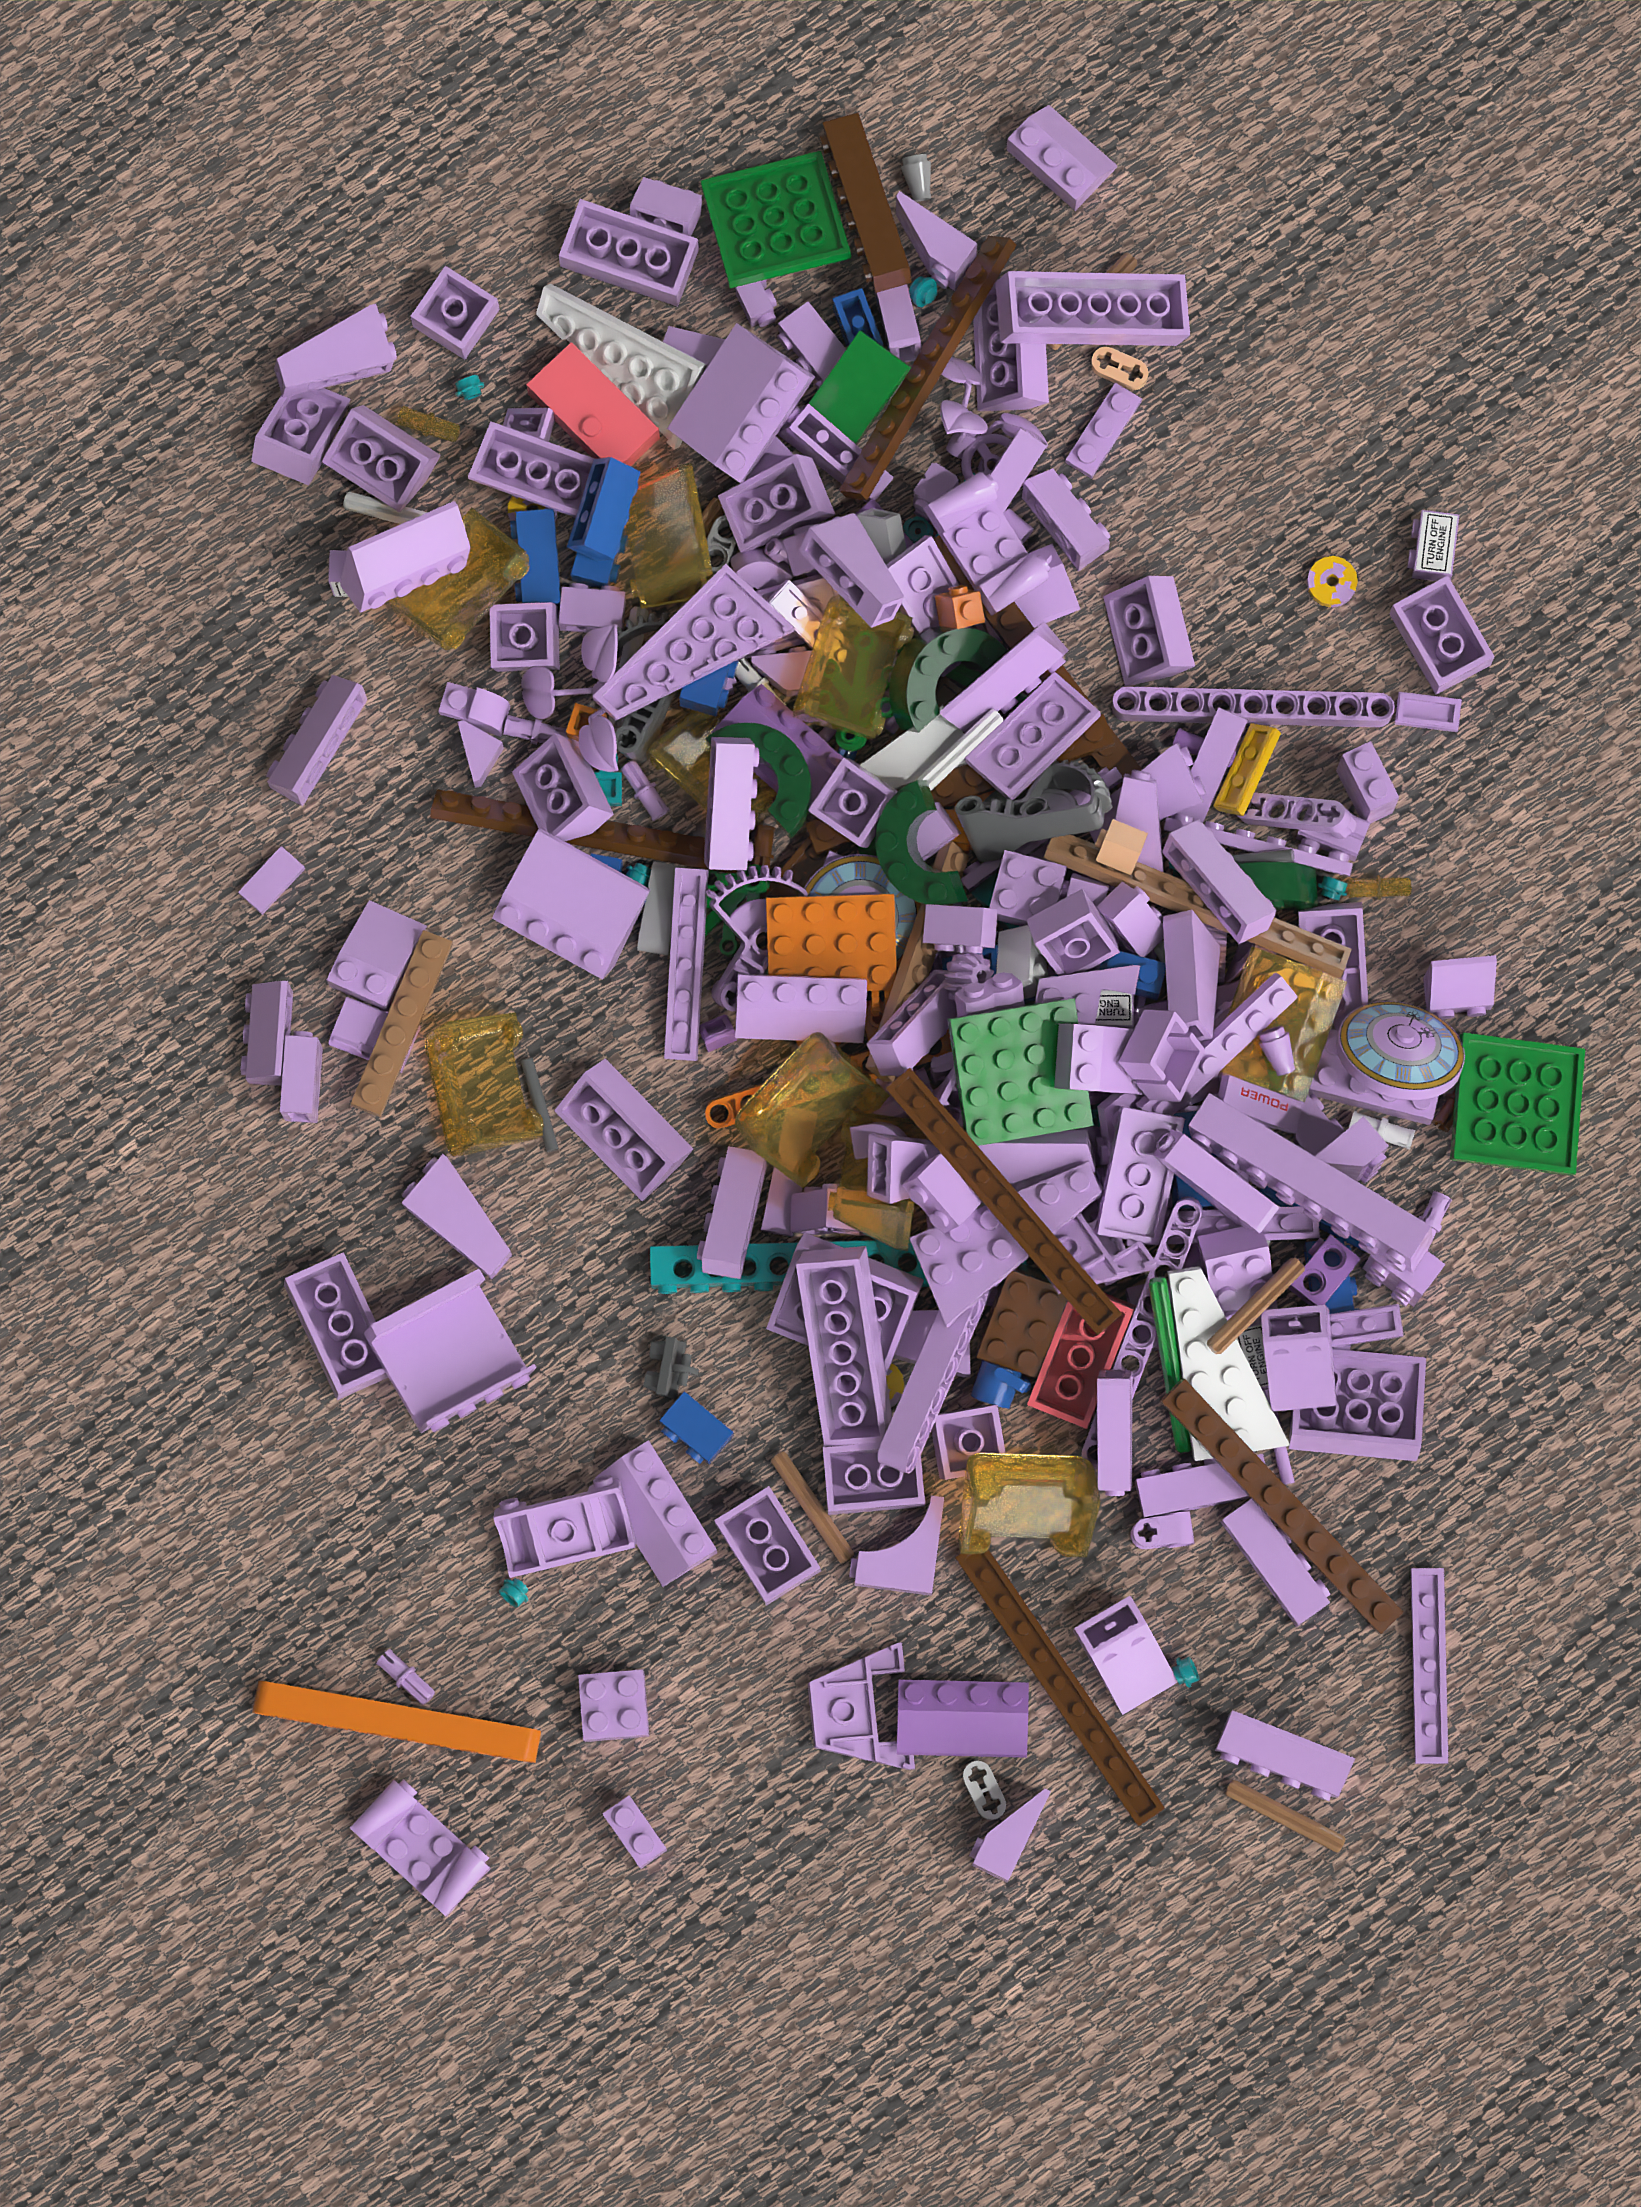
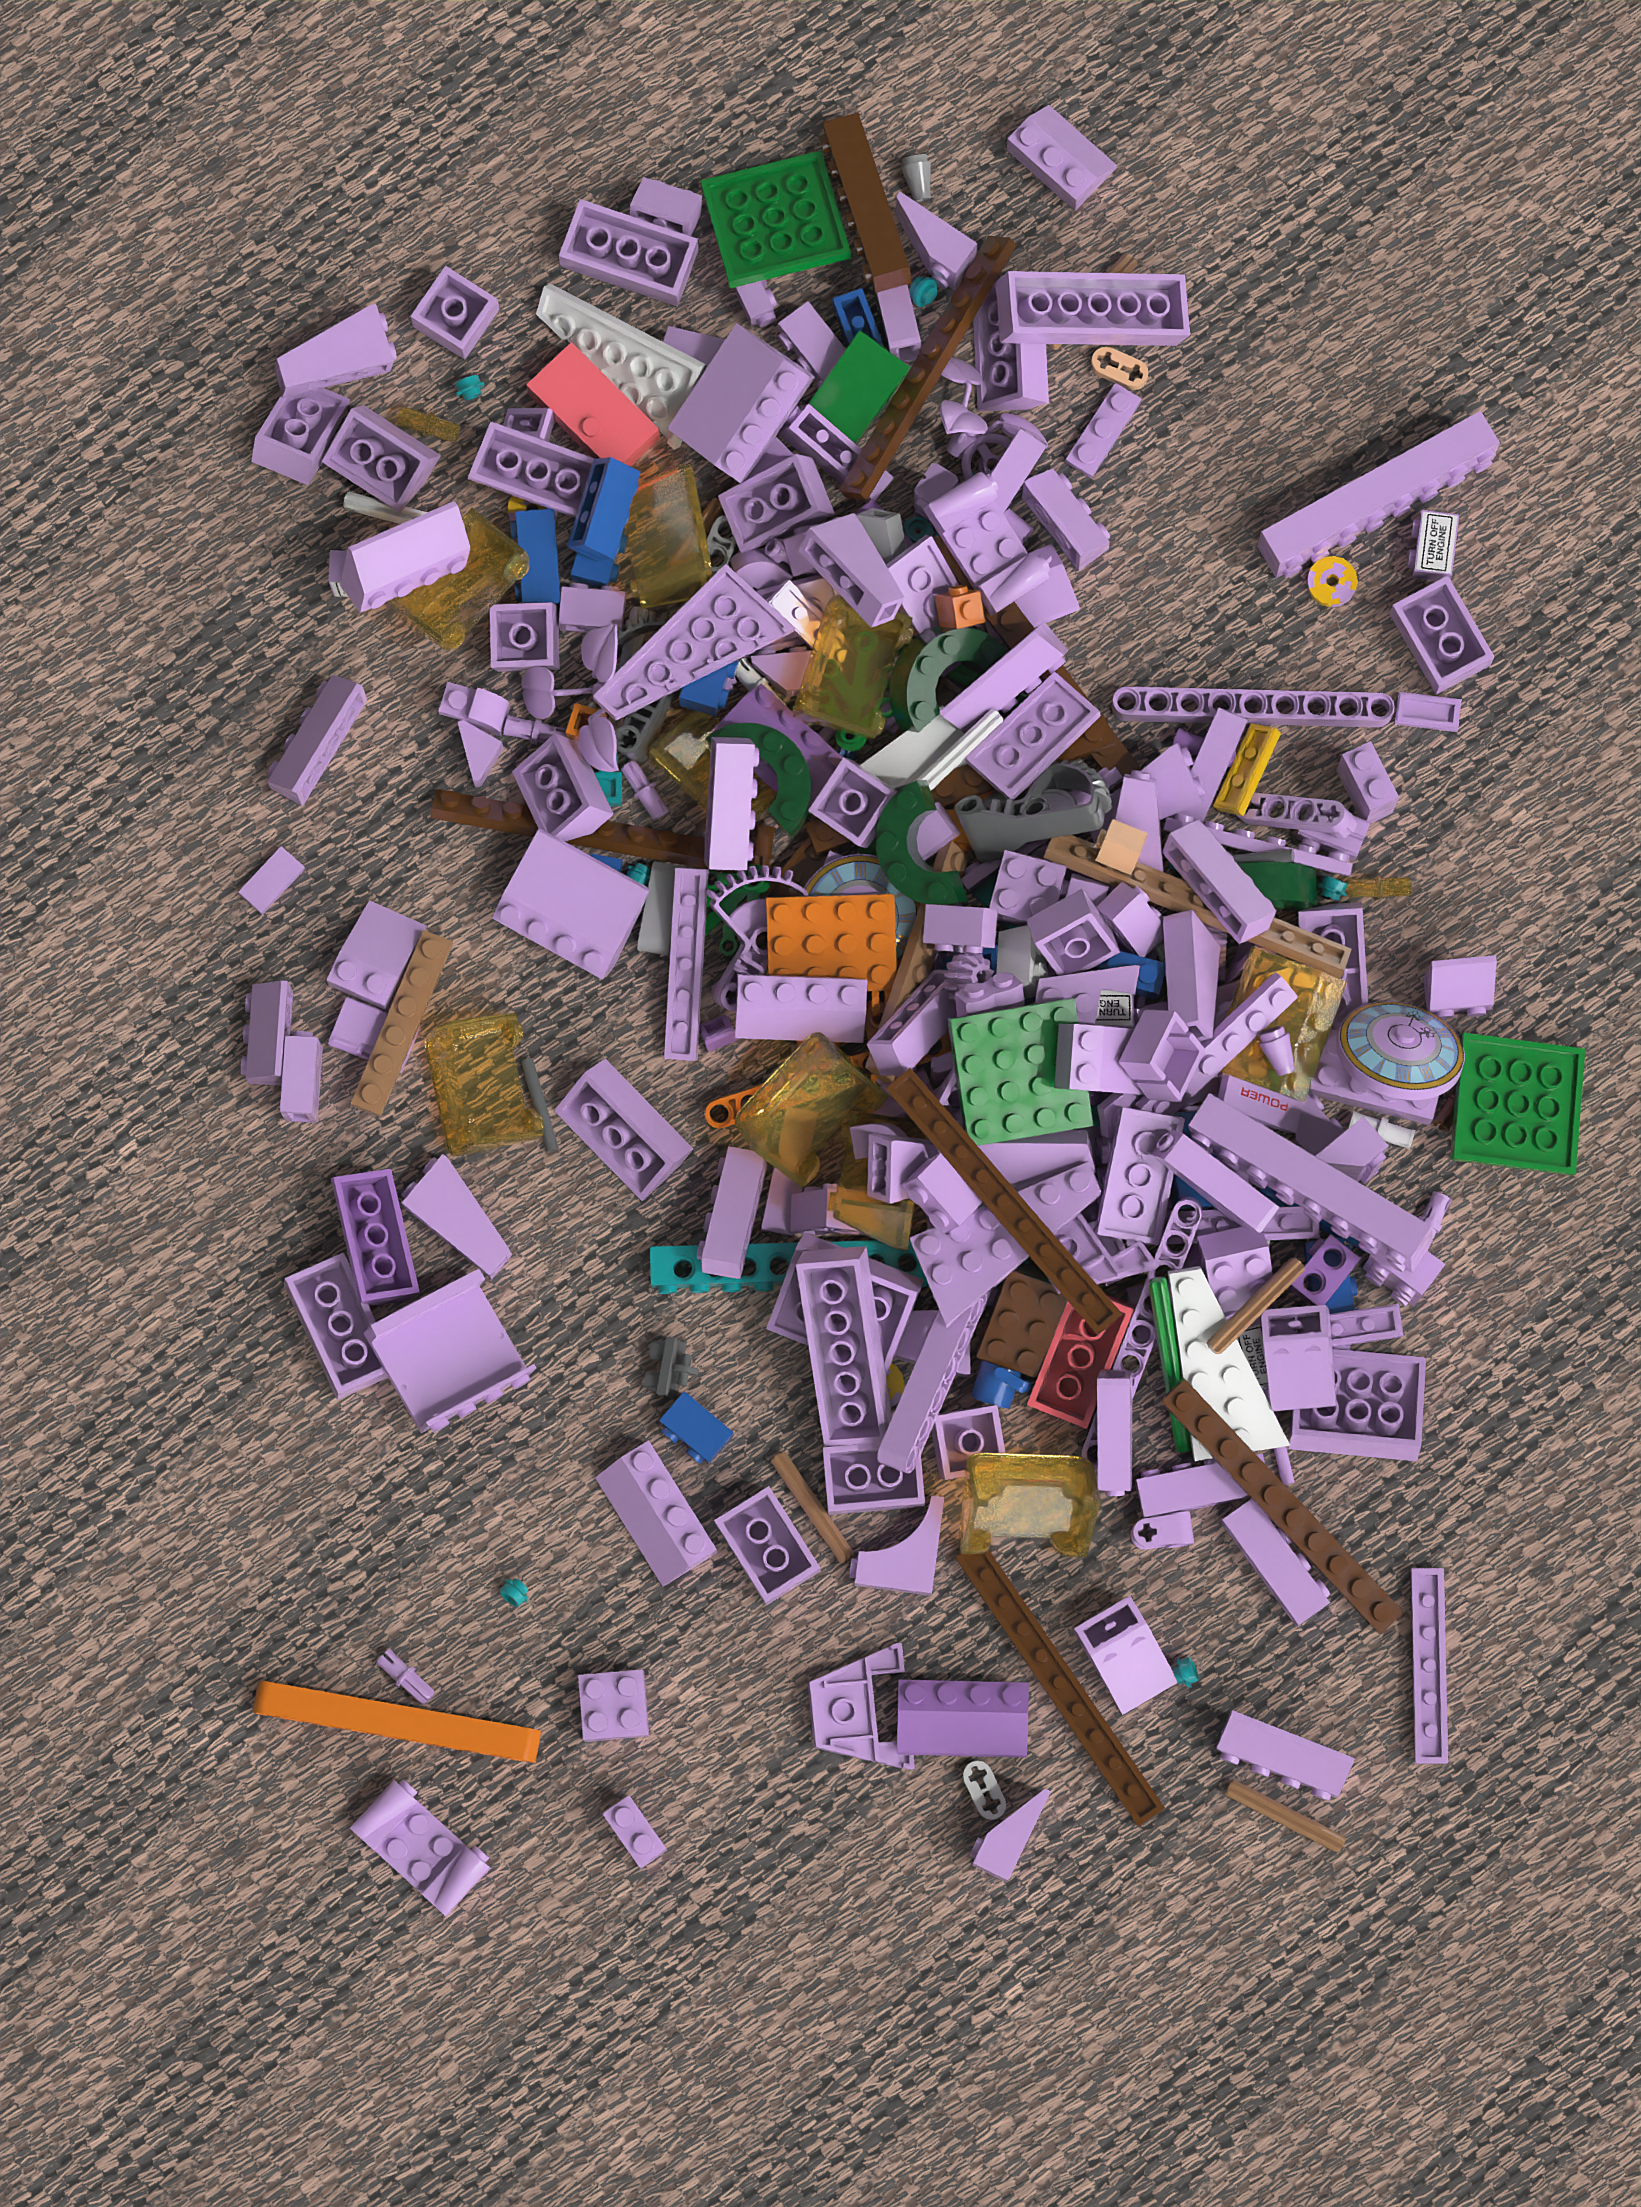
lavender piece [493,1475,636,1578] -> none
lavender slope [1103,576,1195,686] -> none
none -> medium lavender slope [331,1169,420,1305]
none -> lavender brick [1257,411,1500,578]

